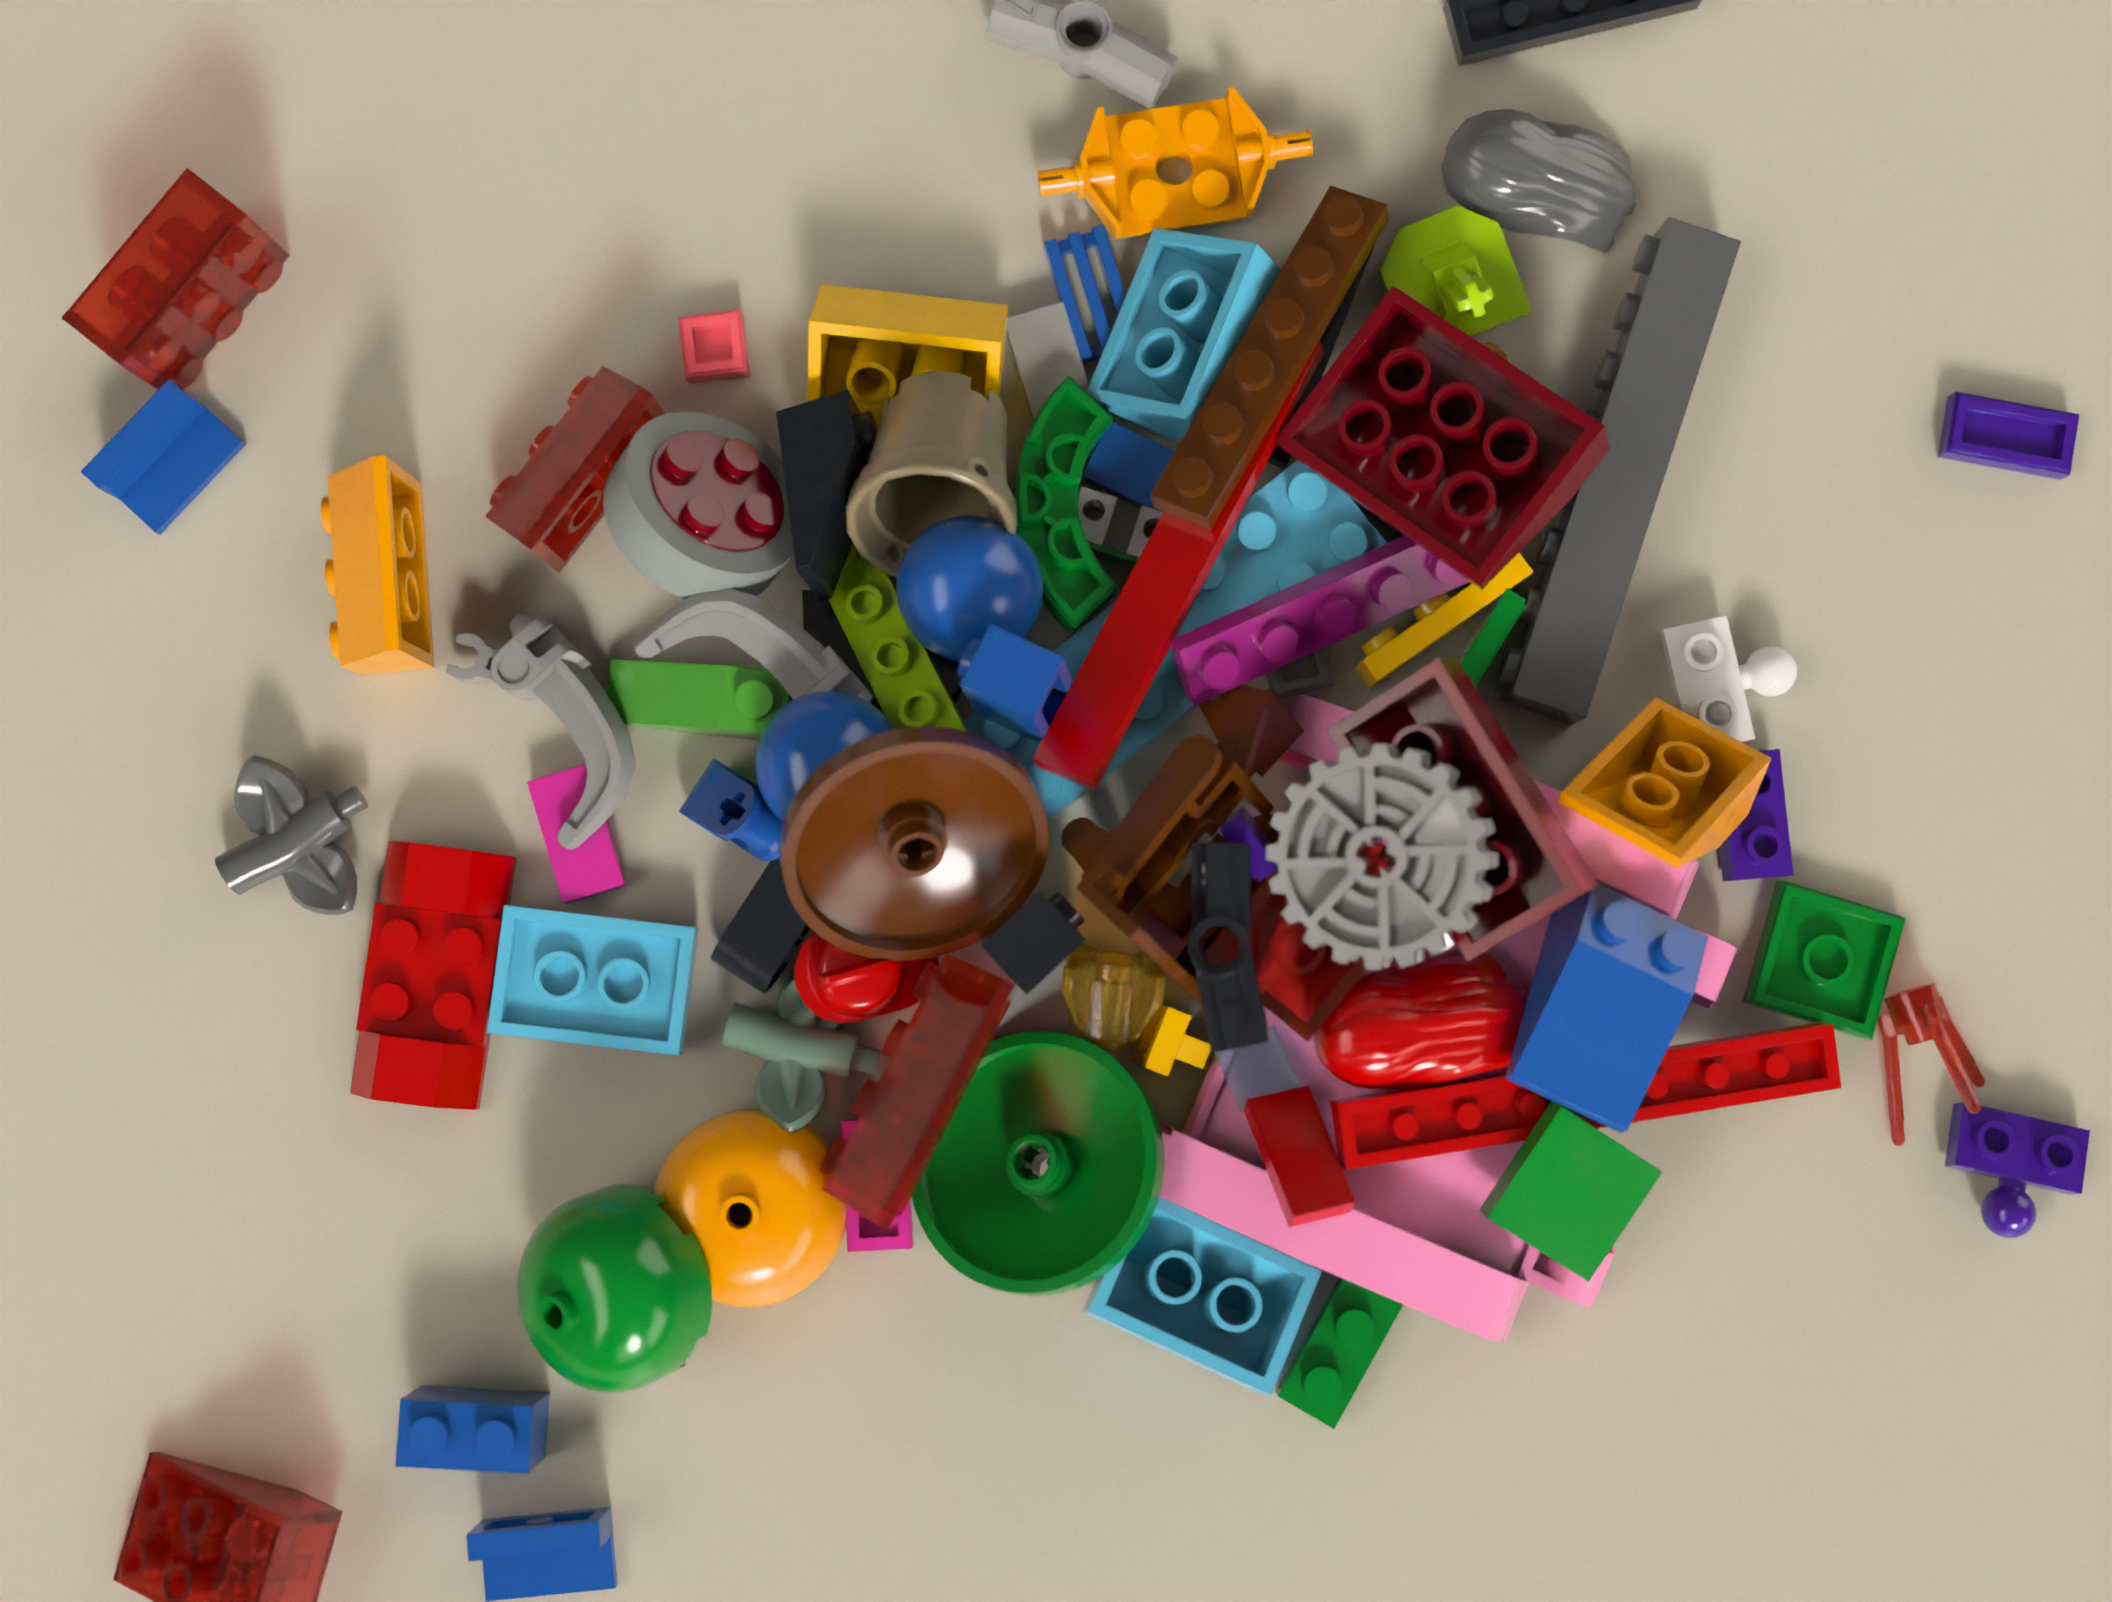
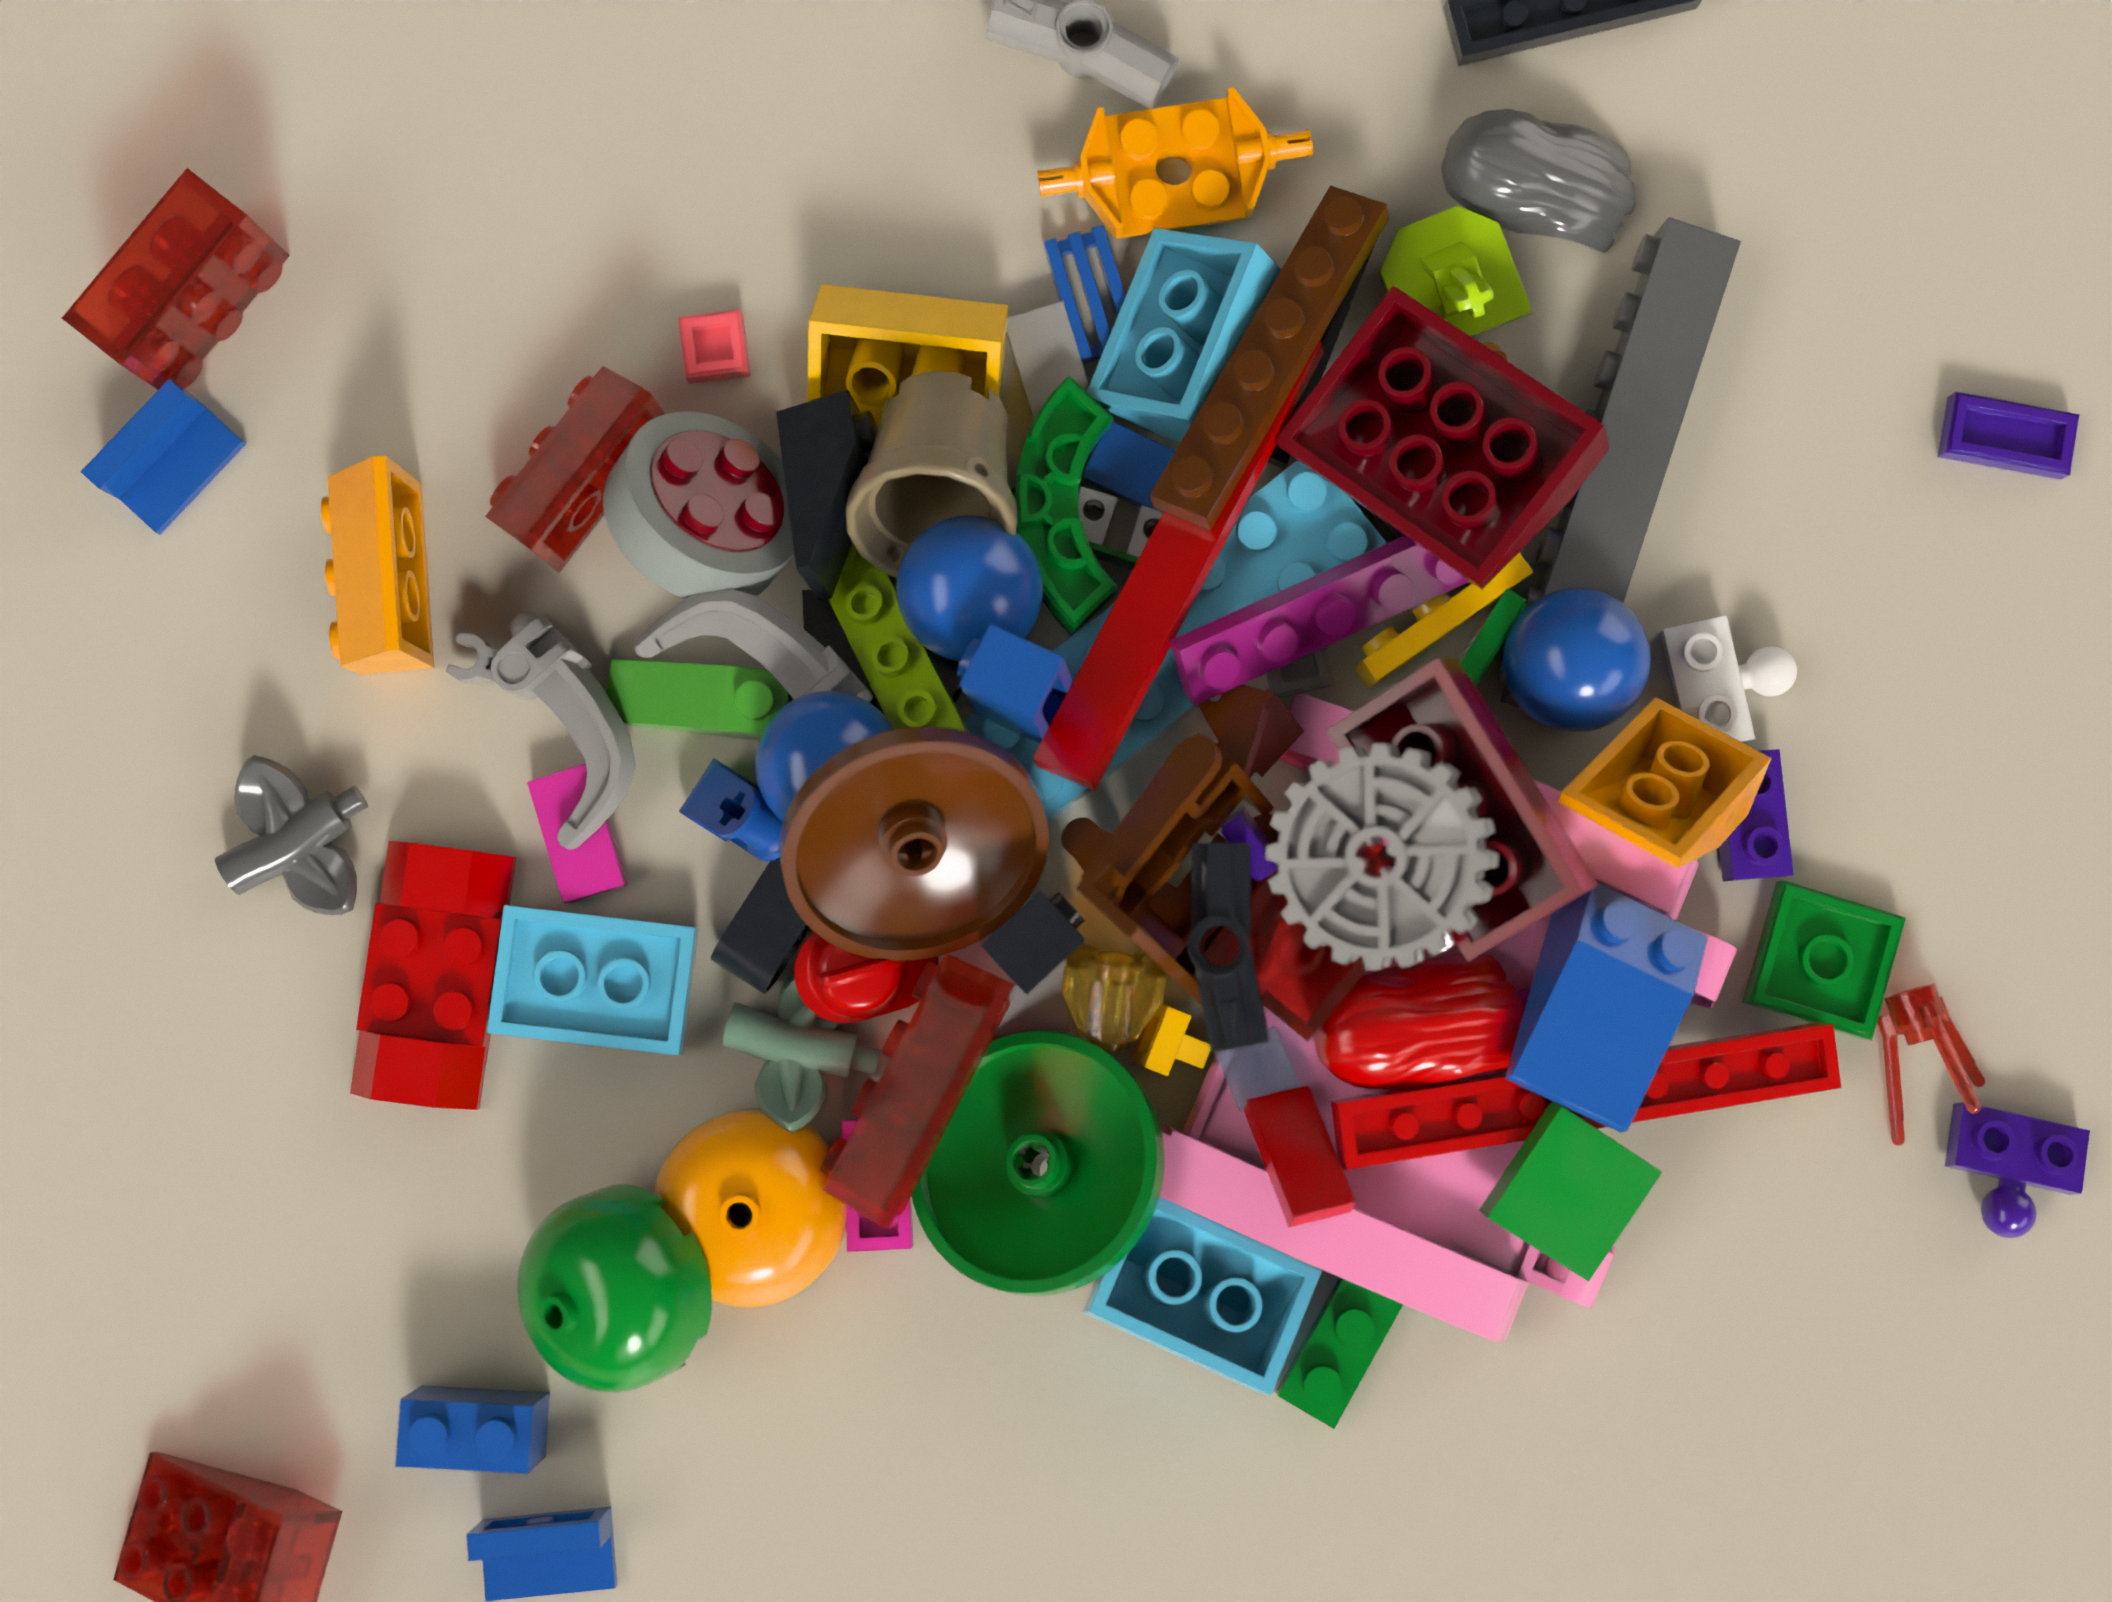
none -> blue piece [1503,588,1651,733]

